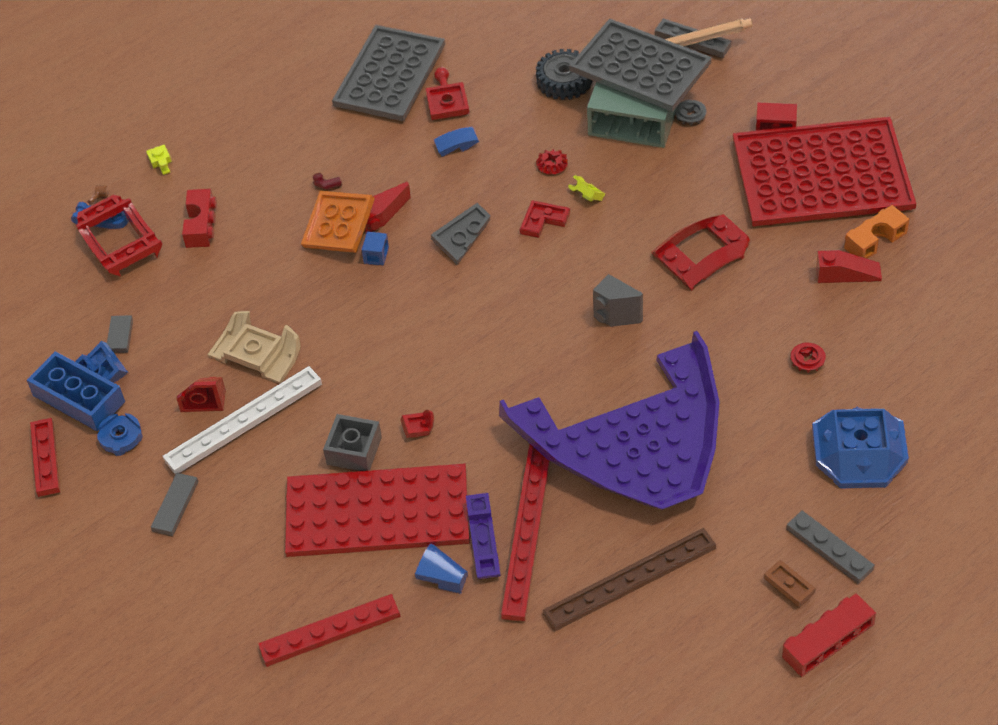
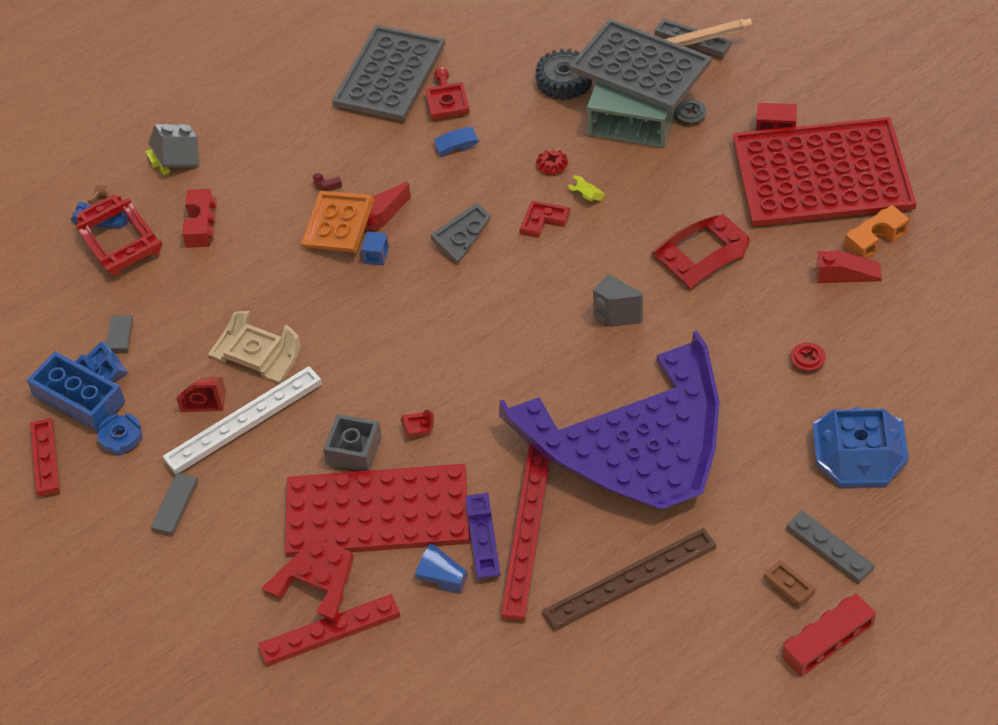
none -> dark grey slope [148,124,199,168]
none -> red wing [261,538,354,622]

